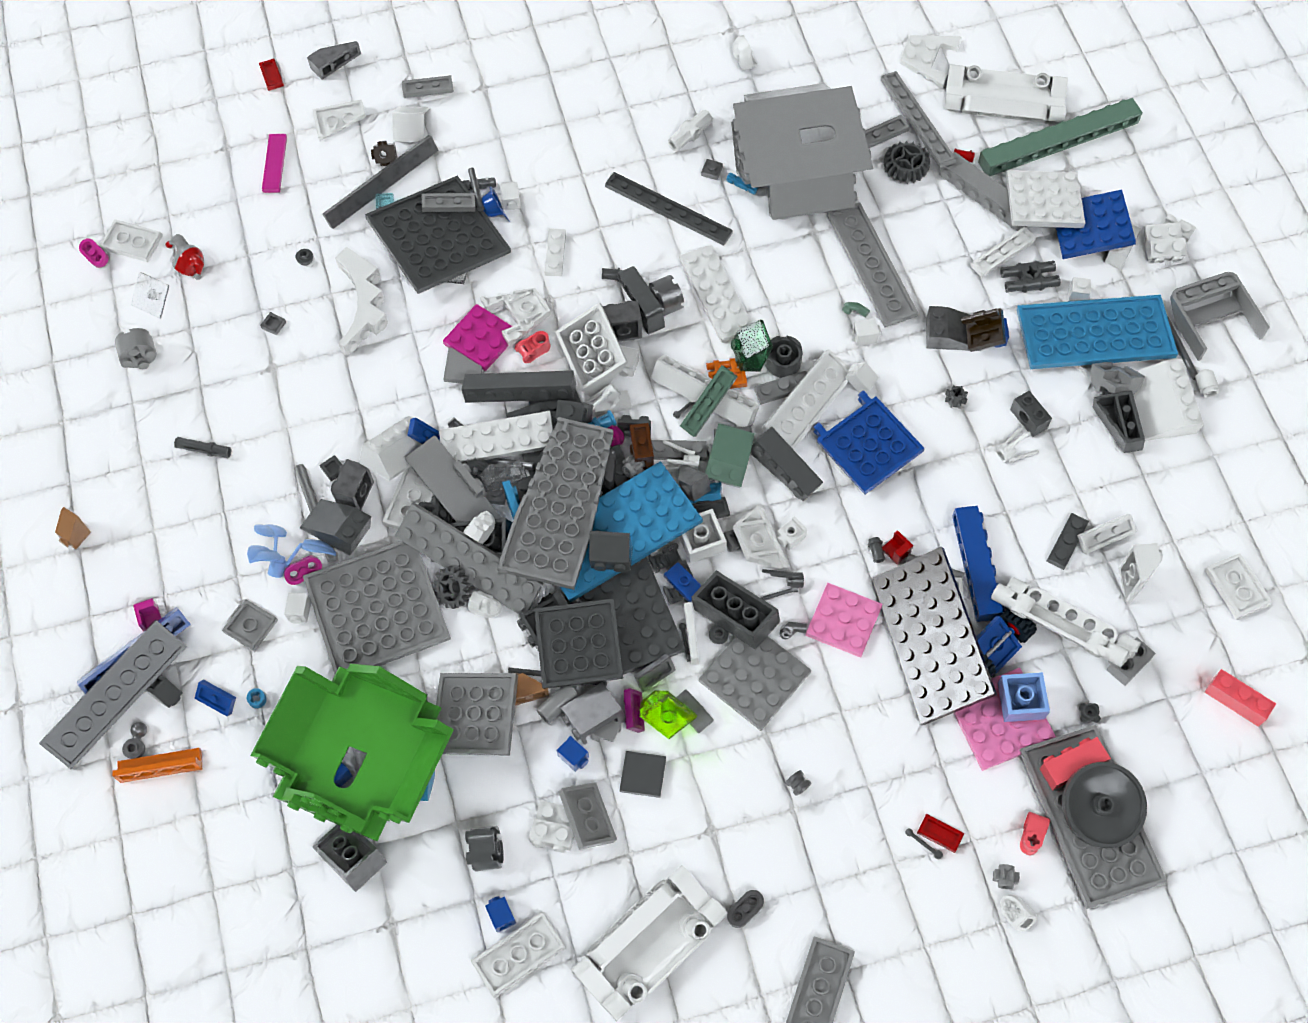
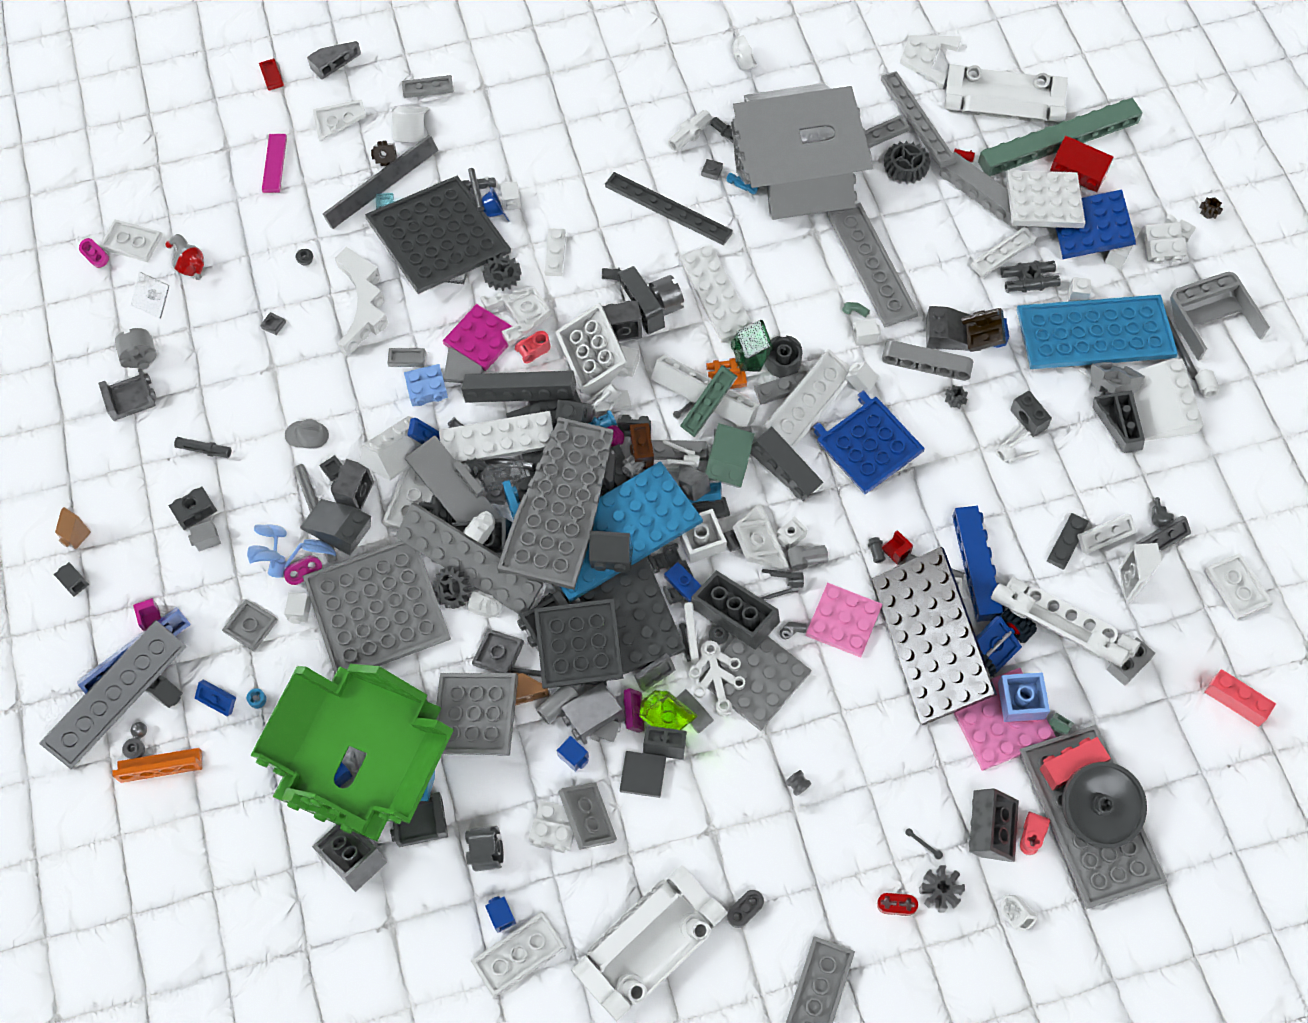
light grey plate [422,193,475,212] -> none
red tile [917,813,965,853] -> none
light grey gear [992,864,1020,889] -> none
dark grey plate [1079,703,1101,723] -> none
none -> dark grey brick [53,562,90,597]
none -> flat silver panel [98,368,157,421]
none -> dark grey brick [168,486,217,530]
none -> light grey brick [188,520,221,552]
none -> light grey piece [285,419,329,448]
none -> light grey tile [387,348,426,367]
none -> dark grey panel [390,792,448,847]
none -> light blue plate [404,364,448,407]
none -> flat silver tile [472,628,525,673]
none -> dark grey gear [482,254,522,291]
none -> dark grey hinge [643,725,687,760]
none -> white plant [689,641,745,717]
none -> dark grey axle [710,117,733,143]
none -> light grey piece [788,545,829,571]
none -> red beam [876,893,918,916]
none -> light grey beam [882,340,974,381]
none -> flat silver gear [919,865,965,913]
none -> flat silver slope [969,788,1019,862]
none -> sand green plate [1049,712,1074,735]
none -> red slope [1050,135,1114,193]
none -> flat silver tile [1136,515,1191,551]
none -> dark grey piece [1151,497,1174,527]
none -> dark brown gear [1199,197,1223,219]

